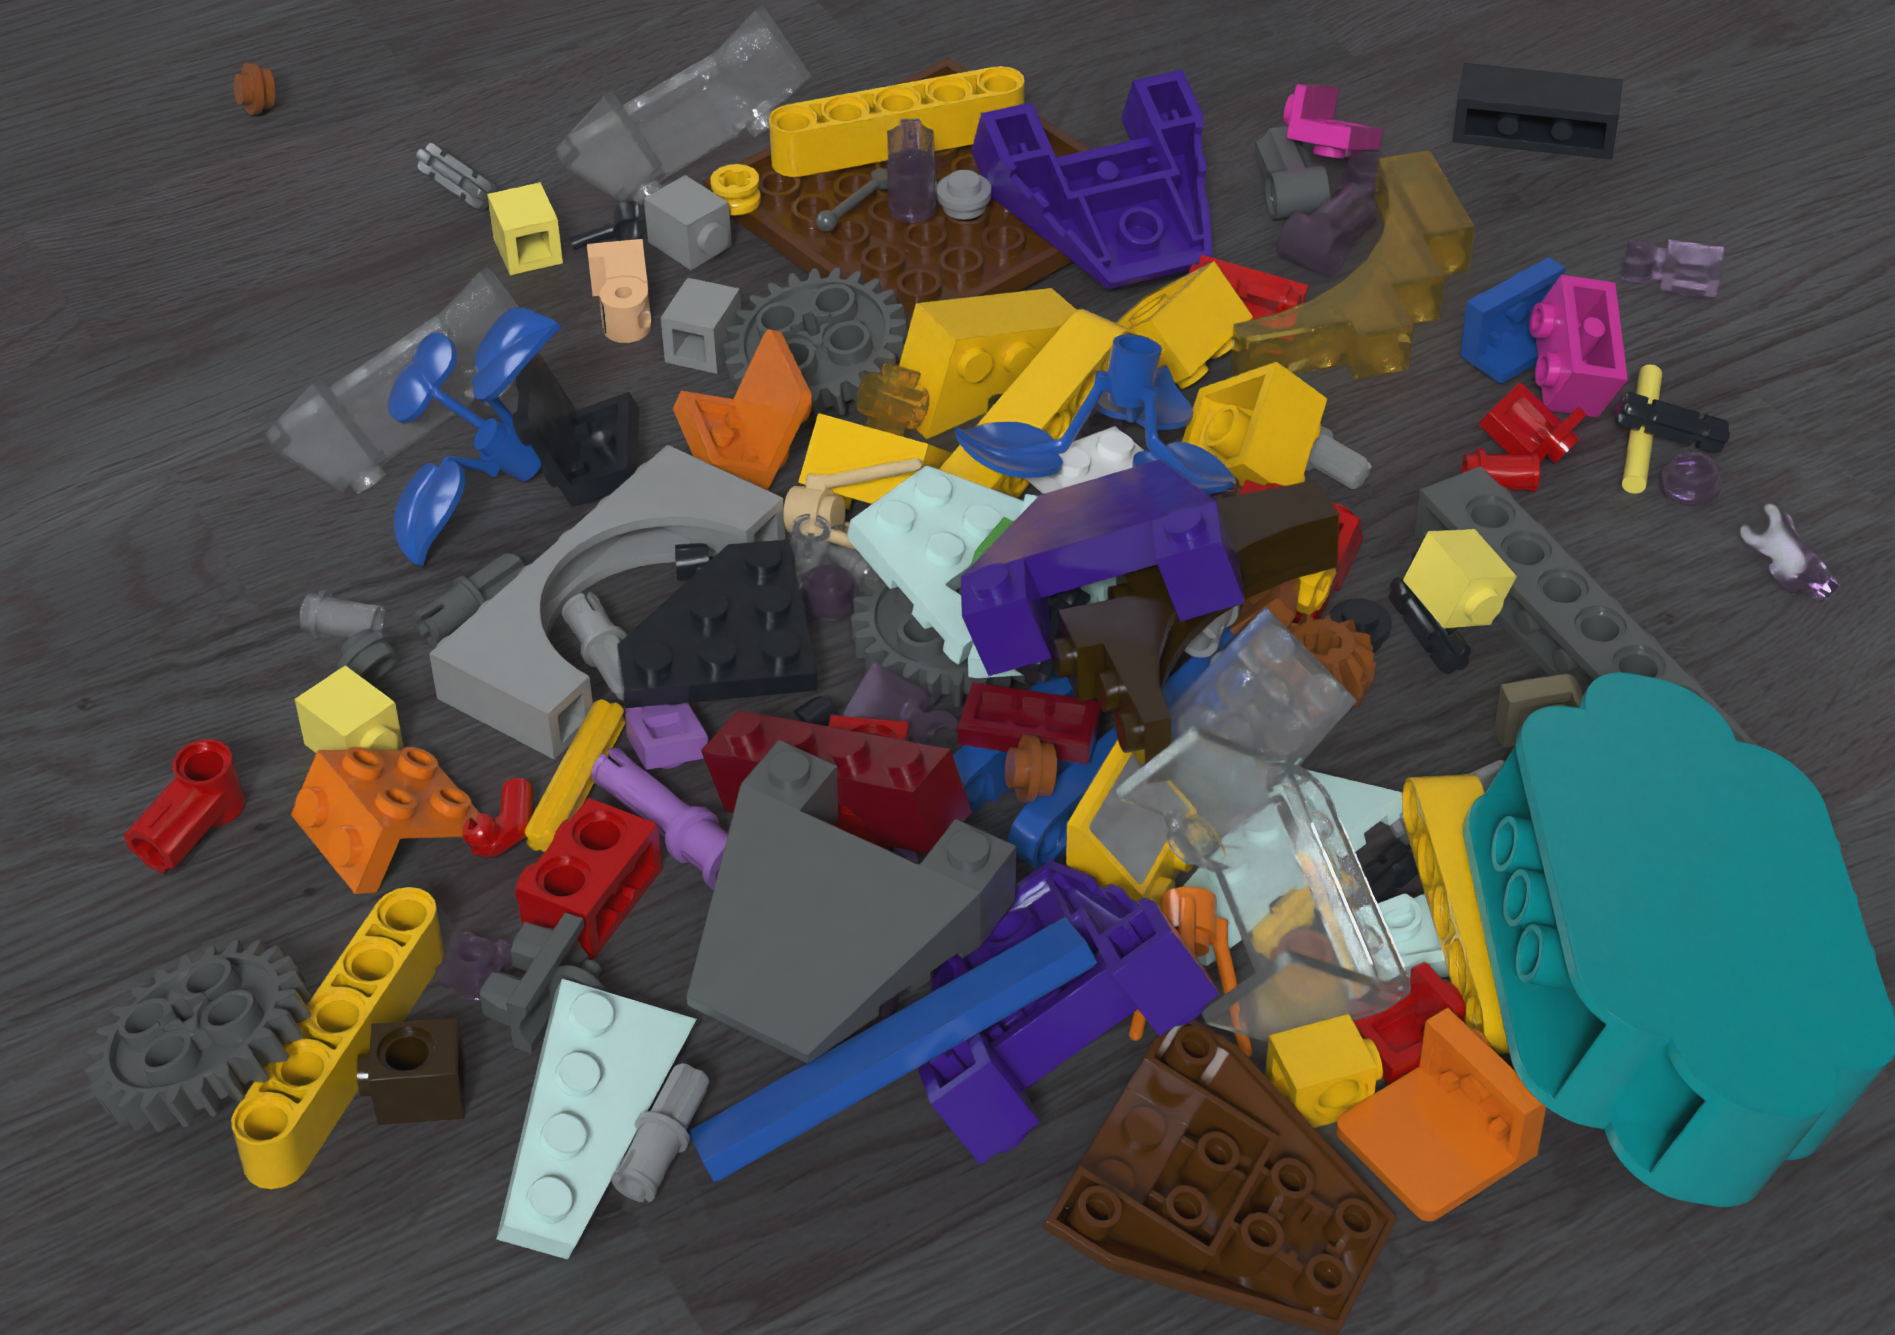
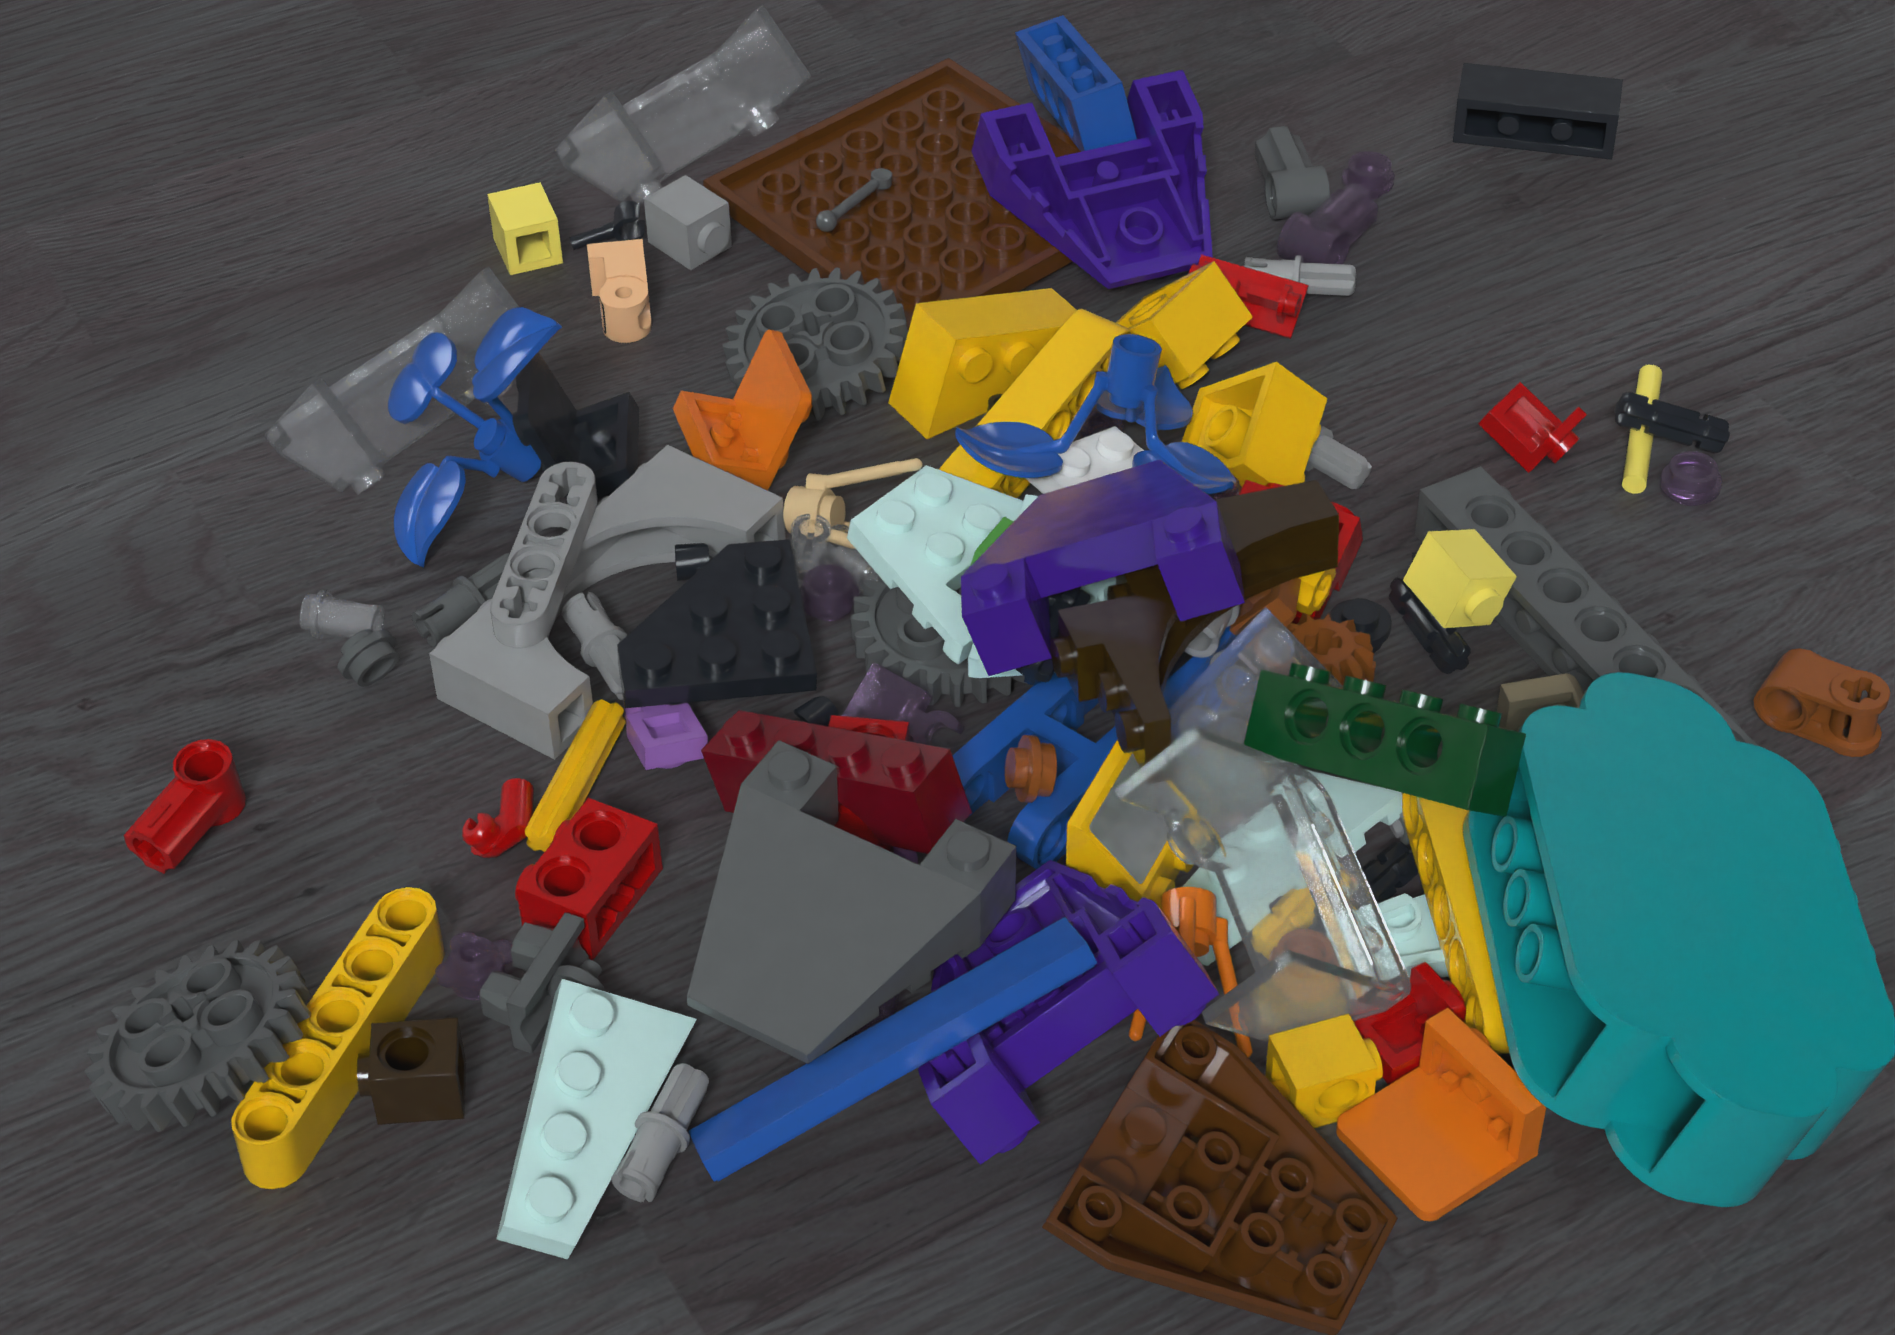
dark orange plate [233,62,275,115] -> none
orange bracket [291,747,480,894] -> none
light yellow brick [295,666,404,753] -> none
dark grey axle [415,143,497,211] -> none
medium lavender pin [591,748,728,890] -> none
light grey brick [661,277,741,374] -> none
yellow bush [710,164,761,215] -> none
yellow beam [769,66,1025,177] -> none
yellow slope [798,413,952,510] -> none
clear yellow gear [856,363,929,437] -> none
clear purple piece [887,119,937,223] -> none
light grey plate [937,170,991,220] -> none
dark red plate [957,682,1102,764] -> none
clear yellow arch [1231,150,1475,379] -> none
dark pink bracket [1284,84,1383,159] -> none
blue bracket [1460,257,1565,383] -> none
red pin [1461,448,1540,492] -> none
dark pink brick [1529,275,1628,418] -> none
clear purple plate [1621,239,1725,299] -> none
clear purple plate [1740,503,1840,603] -> none
none -> light grey beam [490,462,598,648]
none -> blue brick [1015,15,1137,152]
none -> dark green brick [1242,662,1526,817]
none -> light grey axle [1244,255,1356,296]
none -> dark orange piece [1754,648,1891,757]

